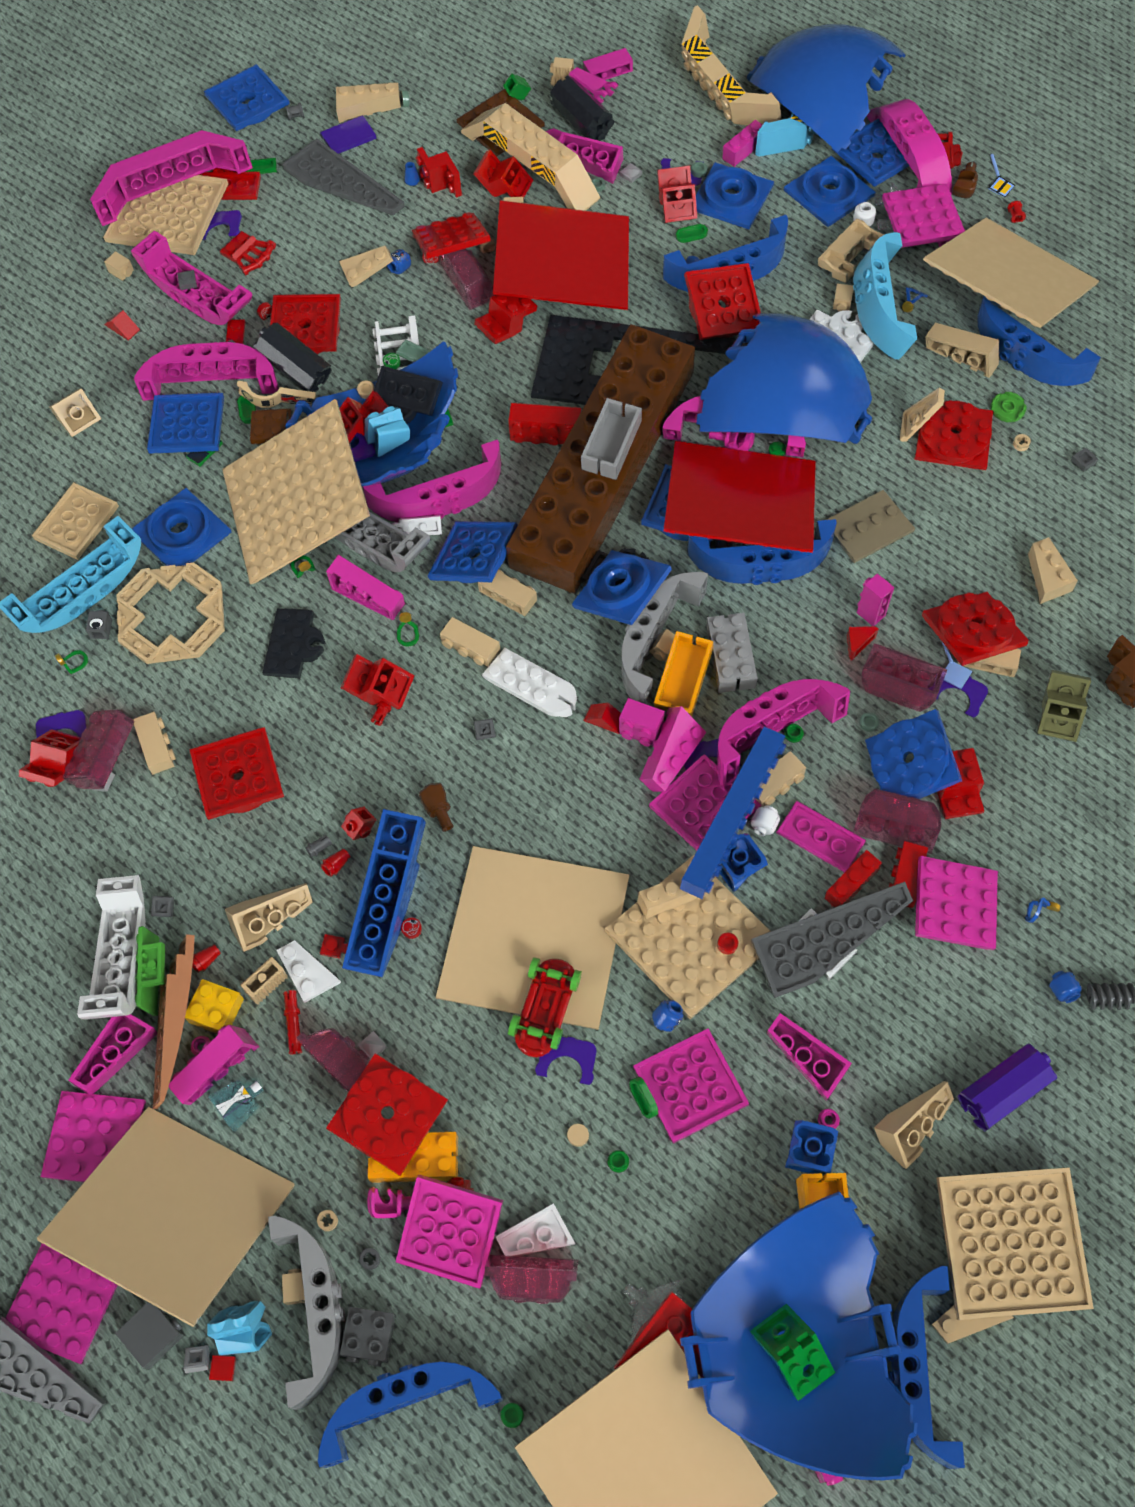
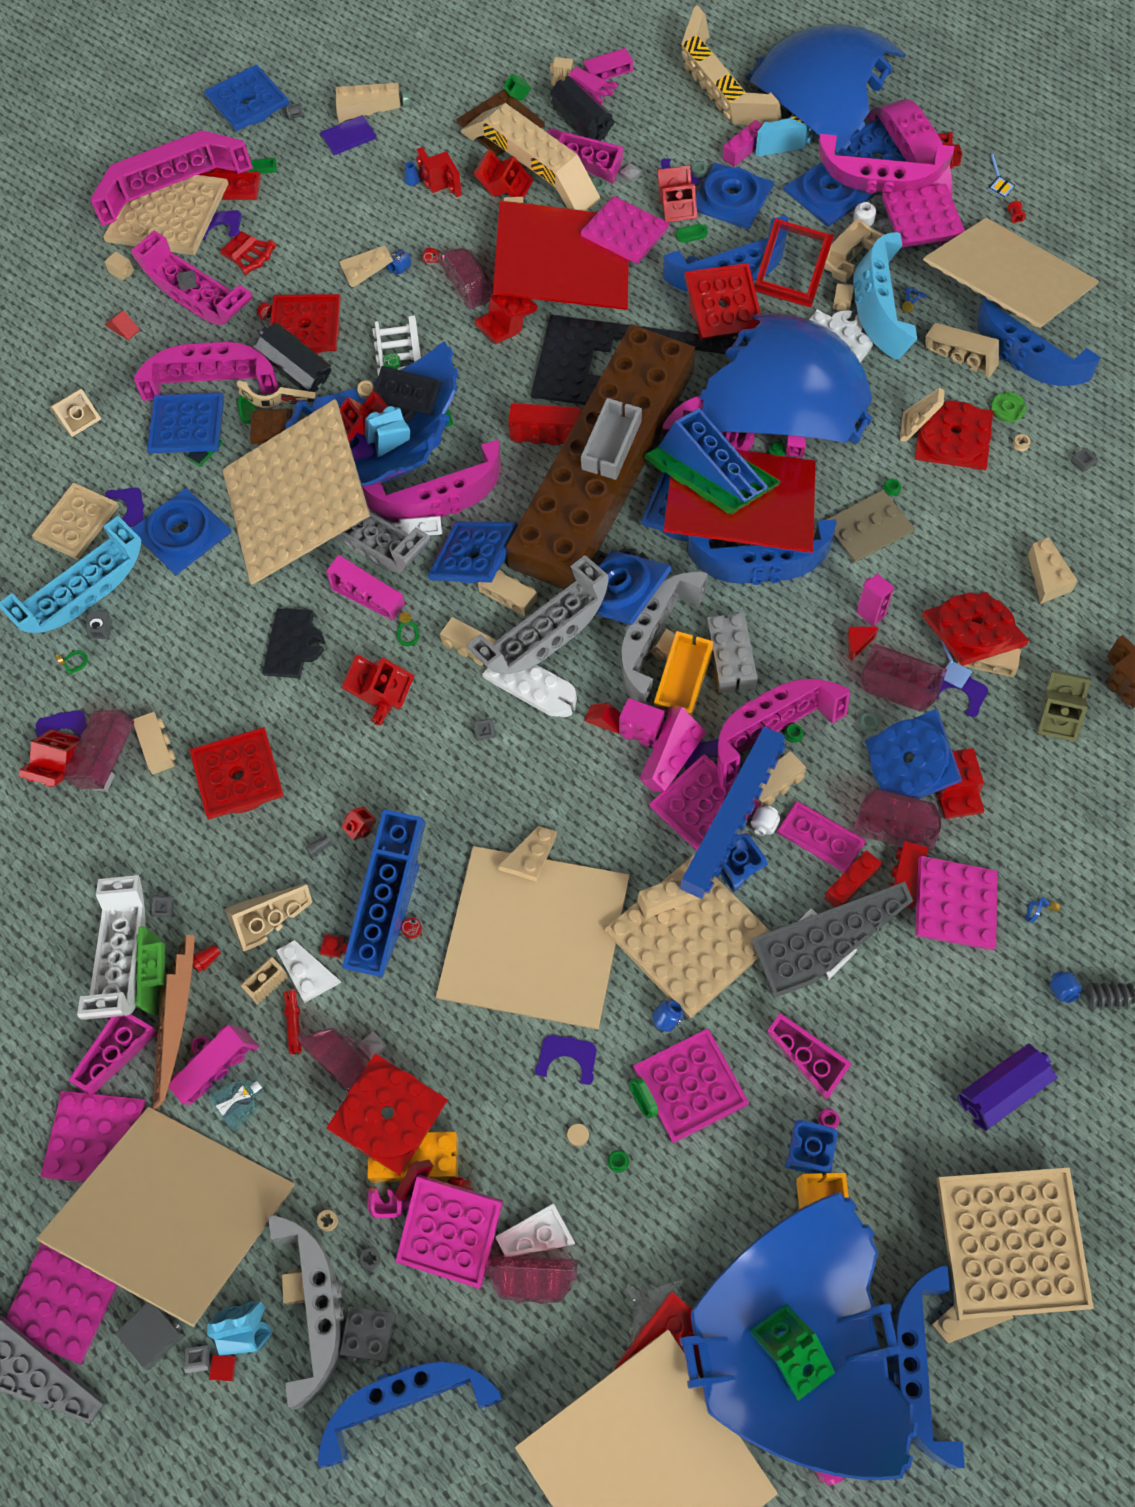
tan plate [117,562,225,664] -> none
yellow brick [185,979,244,1034] -> none
red plate [226,319,246,344] -> none
dark grey wing [282,138,405,215] -> none
green piece [291,555,316,578] -> none
red cone [321,849,351,877] -> none
sand green tile [396,339,430,363] -> none
red plate [412,212,491,259] -> none
reddish brown piece [419,782,454,832] -> none
tan tile [479,238,496,253] -> none
green tile [500,1403,524,1428] -> none
red piece [508,957,582,1057] -> none
red tile [717,933,739,955] -> none
tan wedge [874,1081,954,1169] -> none
reddish brown piece [953,162,978,199] -> none
none -> dark purple piece [105,488,144,527]
none -> dark red plate [394,1159,434,1201]
none -> light grey slope [466,556,609,674]
none -> tan wing [499,826,557,882]
none -> dark pink plate [581,196,670,264]
none -> blue piece [644,408,781,514]
none -> red piece [755,218,835,308]
none -> dark pink slope [818,134,954,193]
none -> green plate [883,478,901,496]

